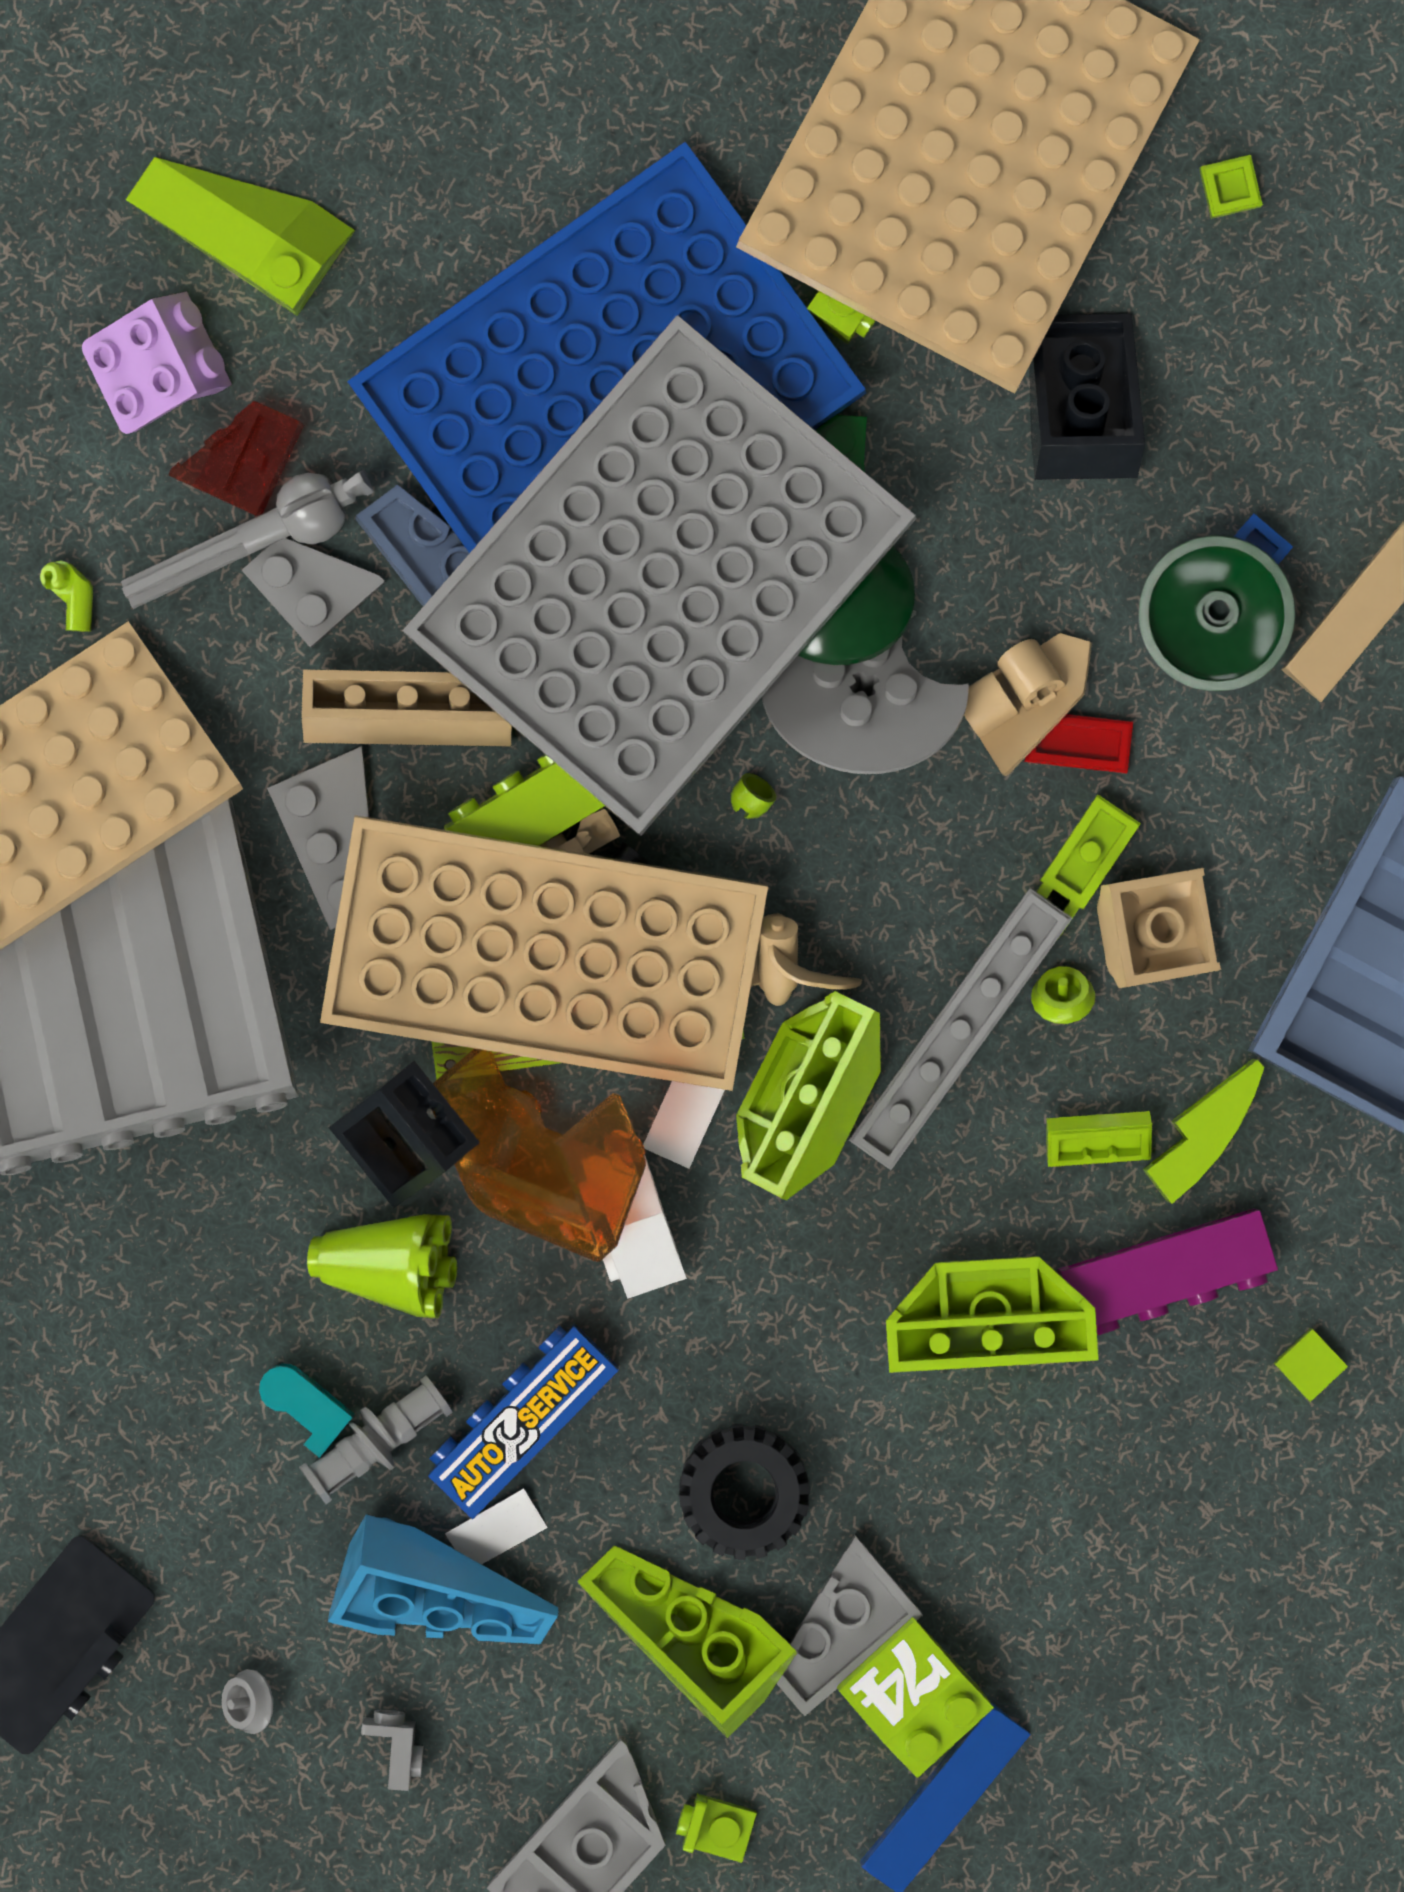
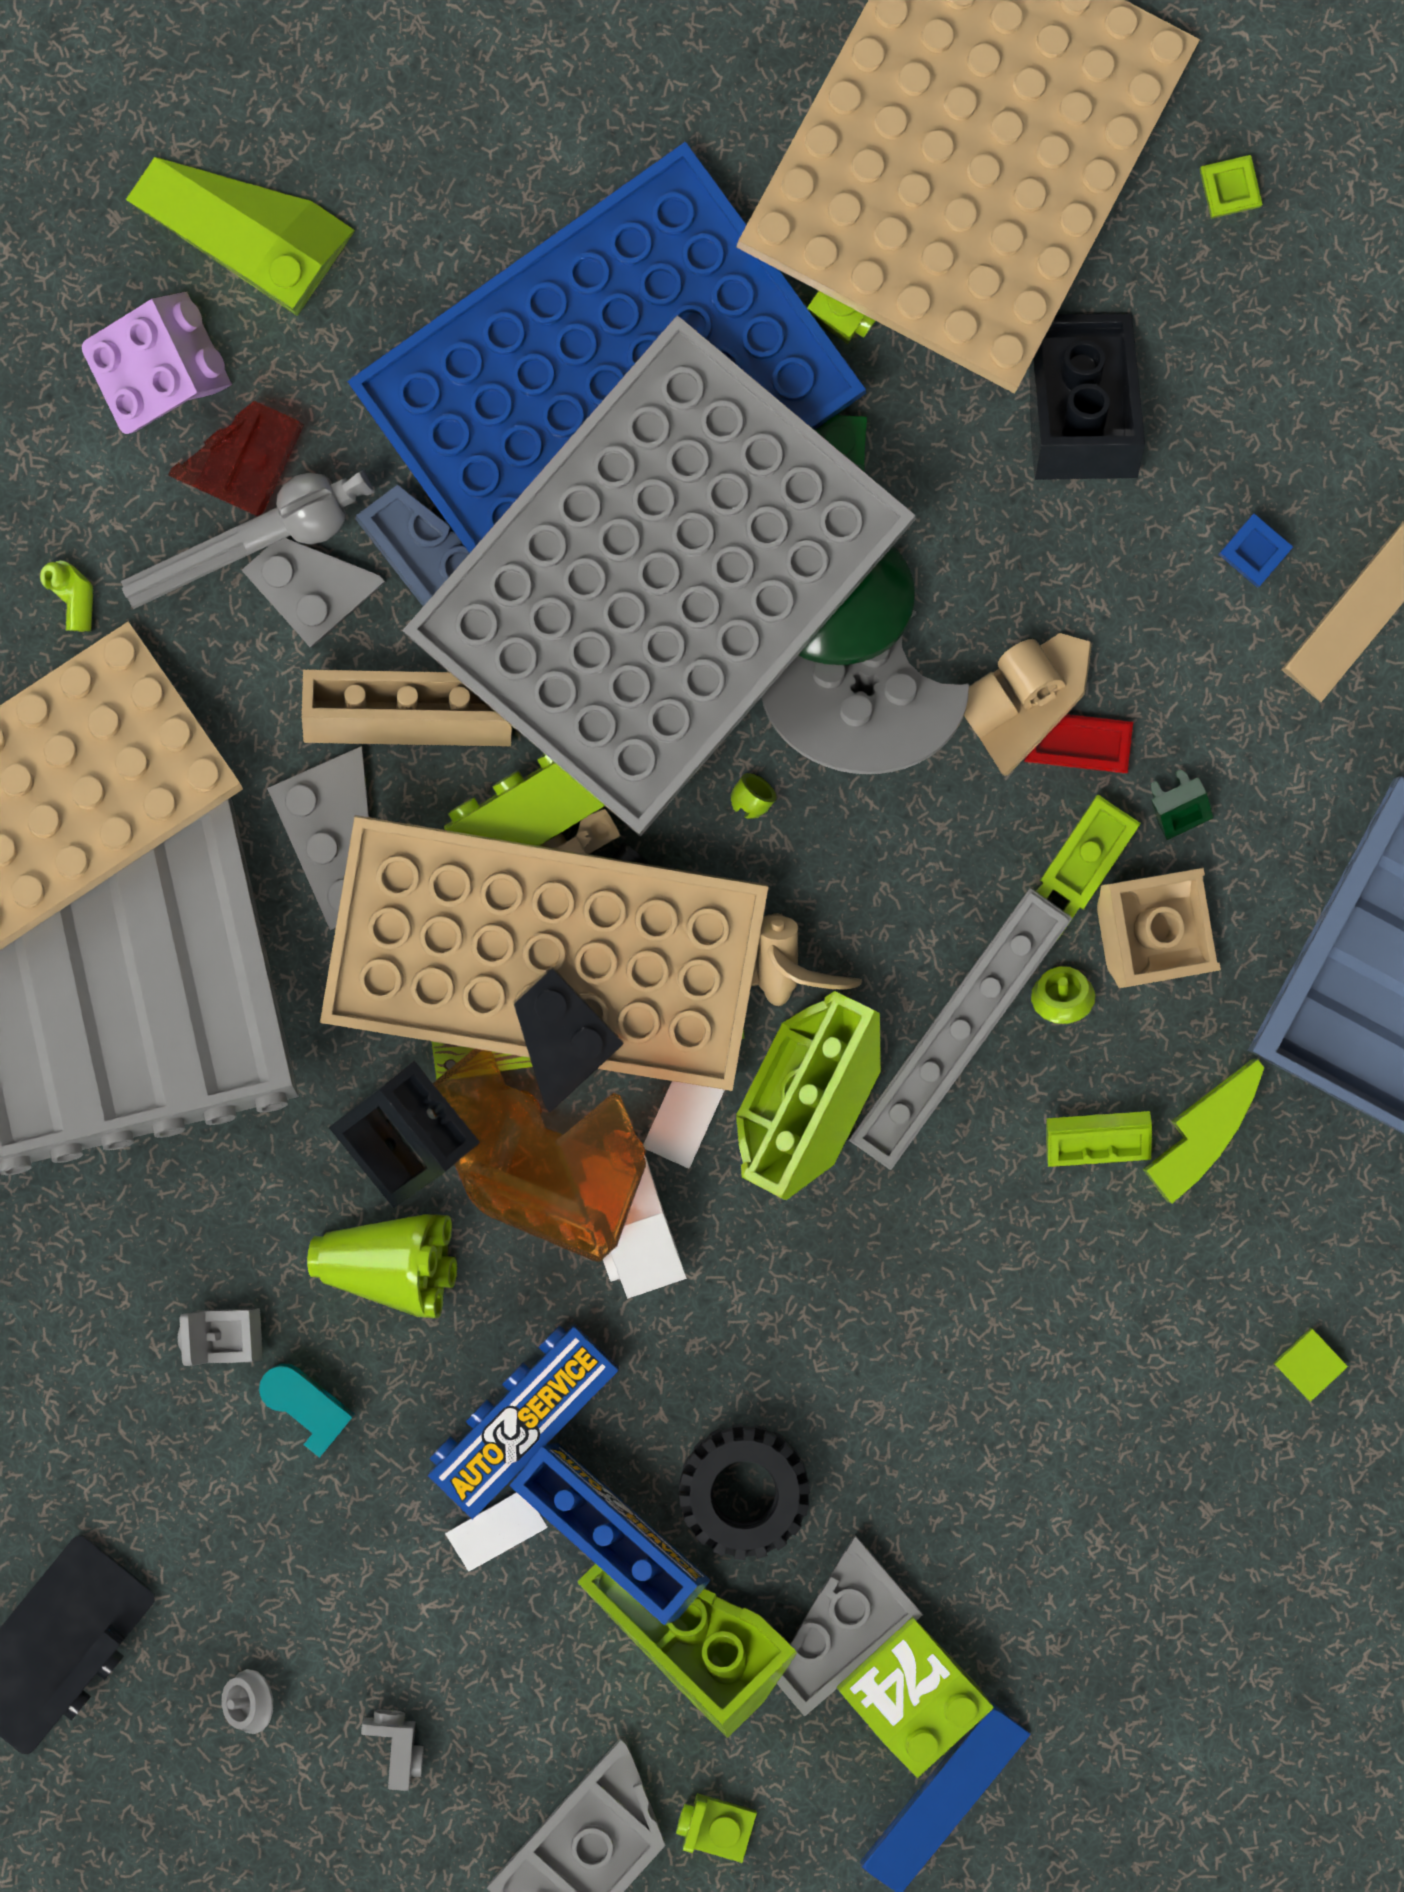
light grey piece [299,1375,453,1505] -> none
dark azure wedge [328,1515,558,1644] -> none
lime wedge [886,1256,1099,1373] -> none
magenta brick [1057,1208,1278,1335] -> none
dark green dish [1138,535,1296,692] -> none
none -> light grey bracket [178,1308,263,1366]
none -> blue brick [509,1442,711,1625]
none -> black wing [513,966,624,1113]
none -> dark green tile [1151,769,1213,840]

